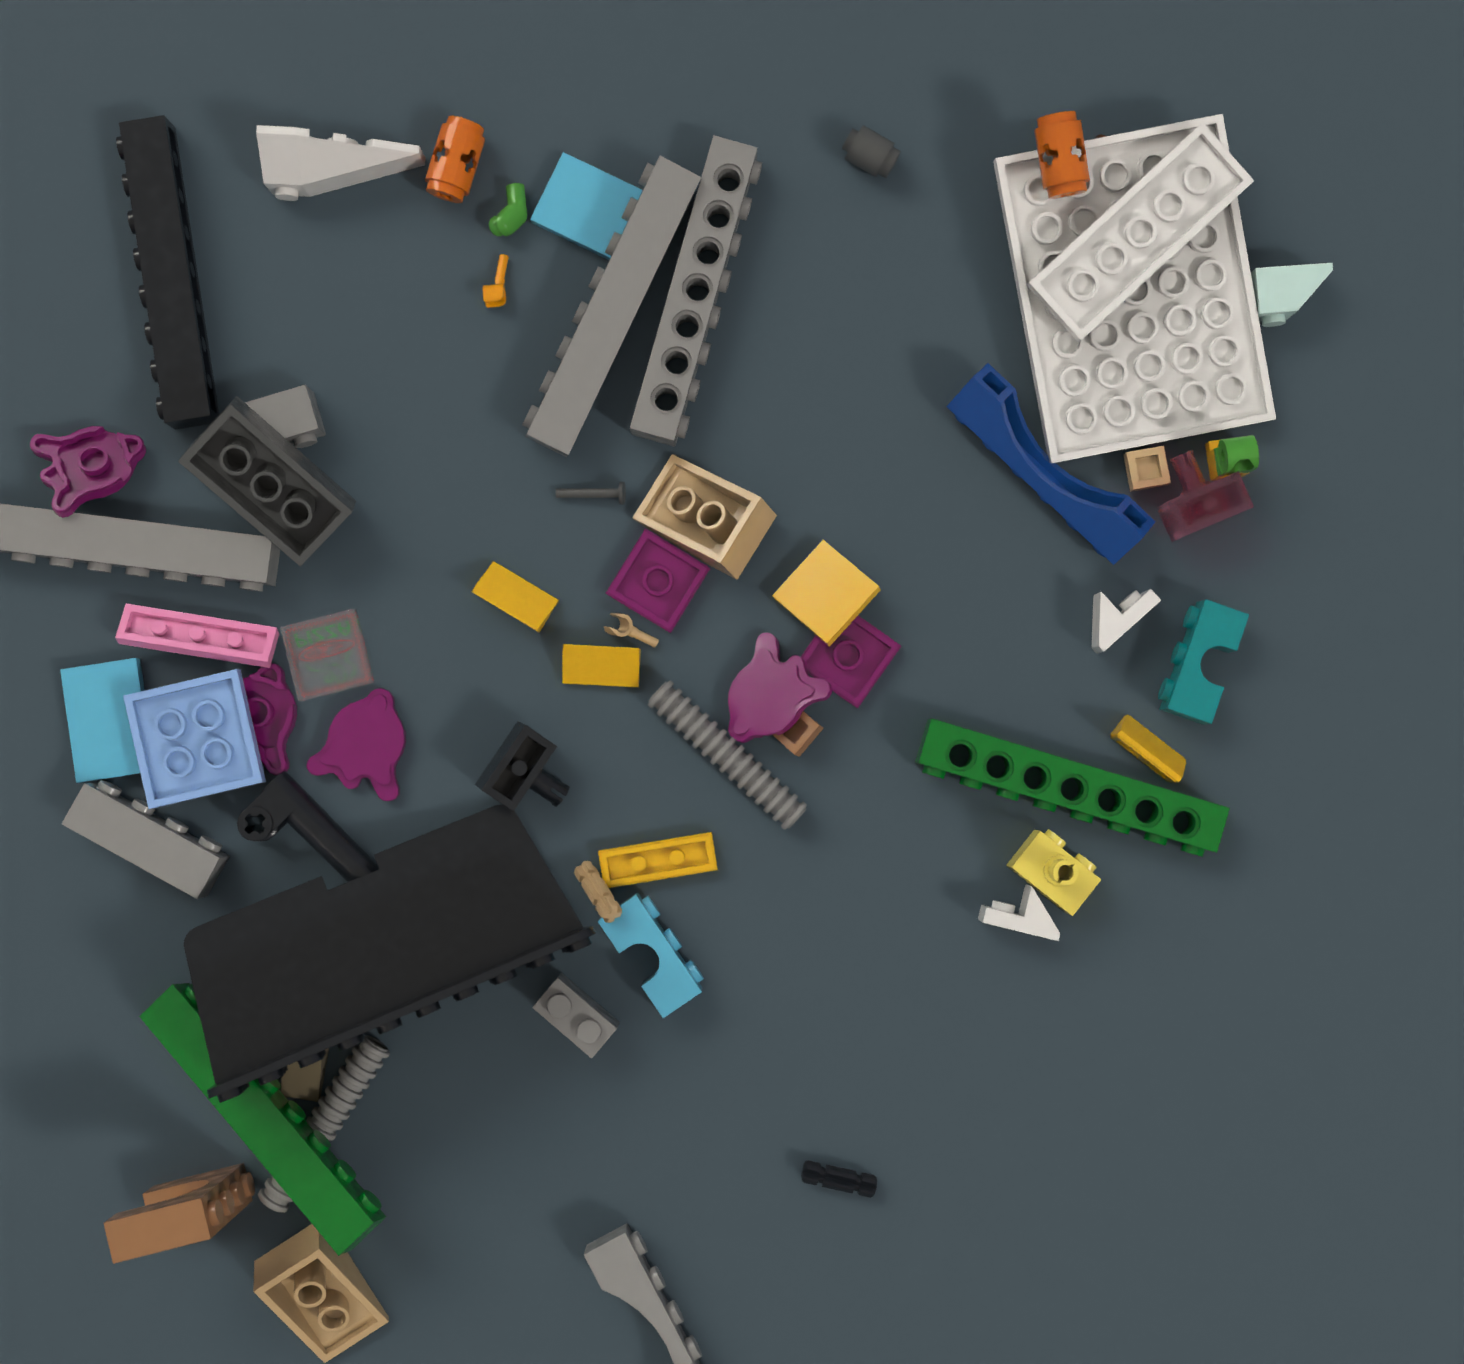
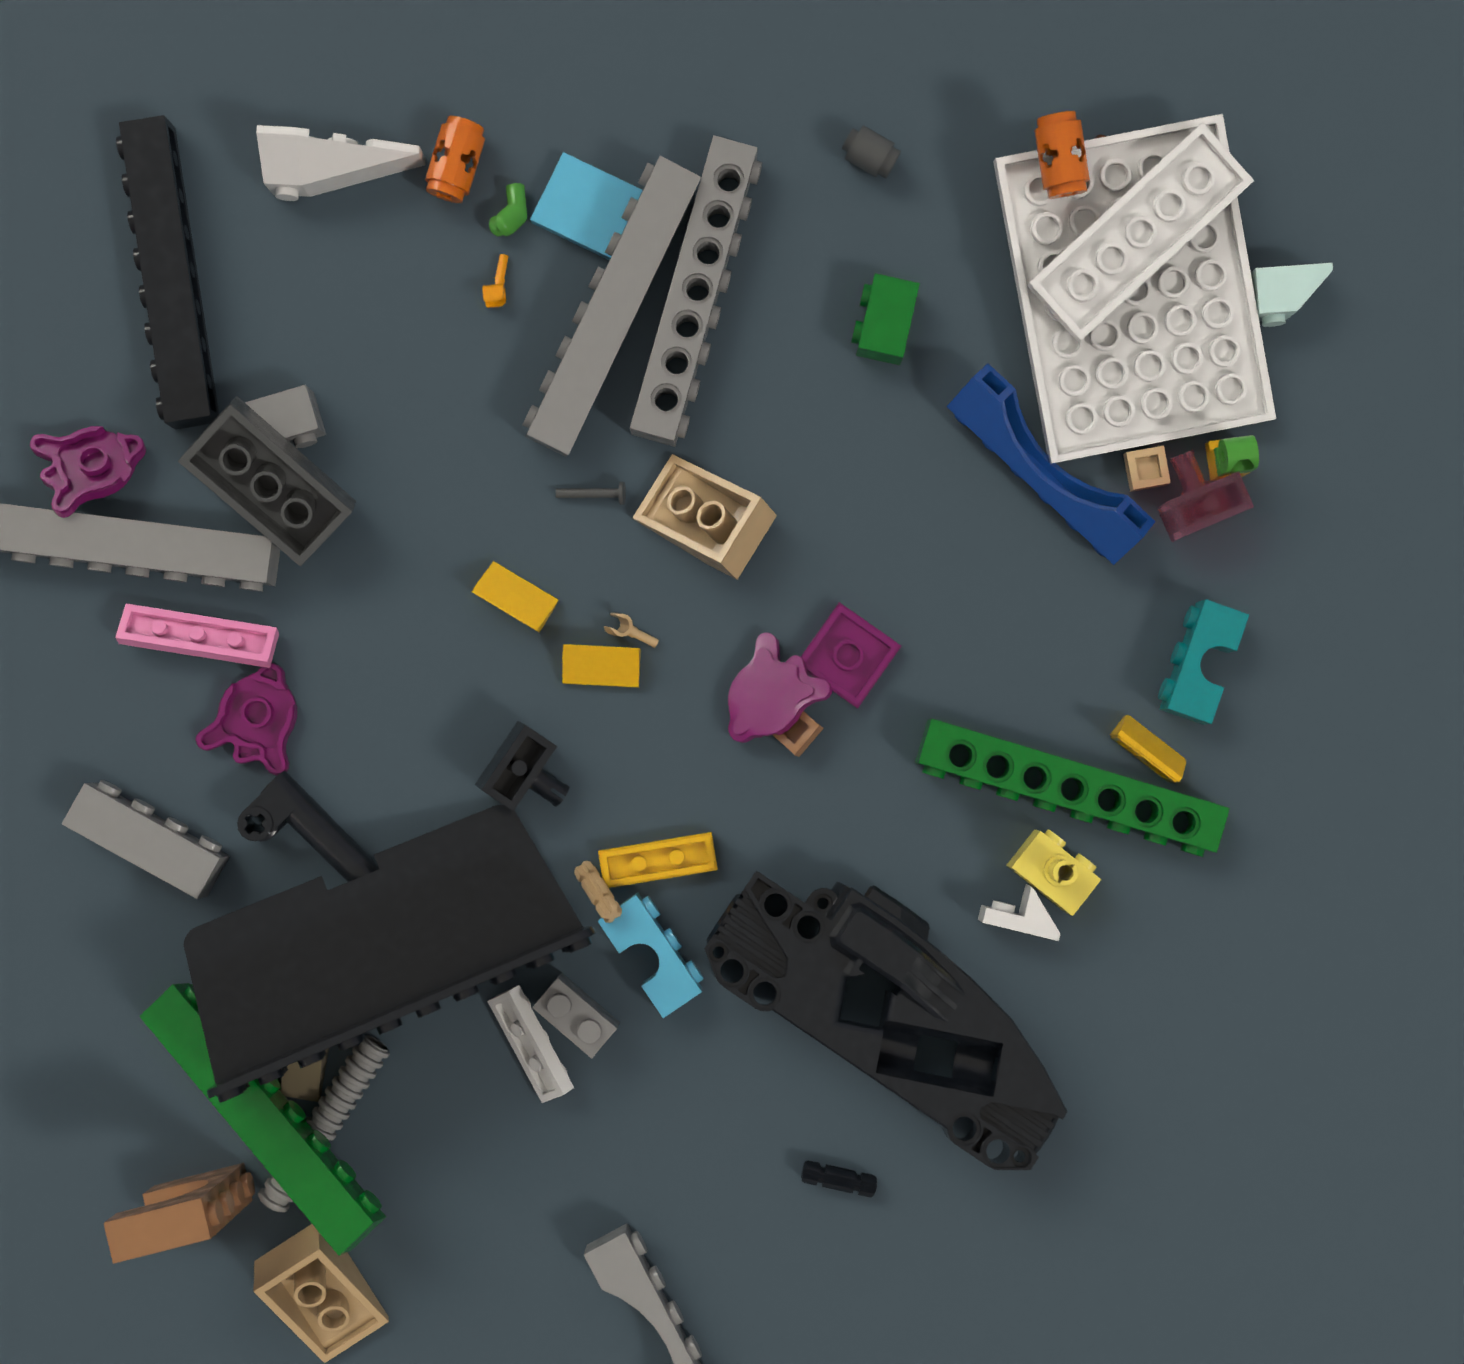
medium azure tile [60,658,145,783] -> none
light blue plate [123,669,266,809] -> none
clear tile [280,608,375,702] -> none
magenta tile [307,688,406,801] -> none
magenta tile [605,529,710,634] -> none
light grey piece [648,680,807,830] -> none
yellow tile [772,540,881,647] -> none
white slope [1091,589,1161,654] -> none
none -> white plate [487,985,574,1103]
none -> black piece [704,871,1067,1170]
none -> green brick [851,273,920,366]

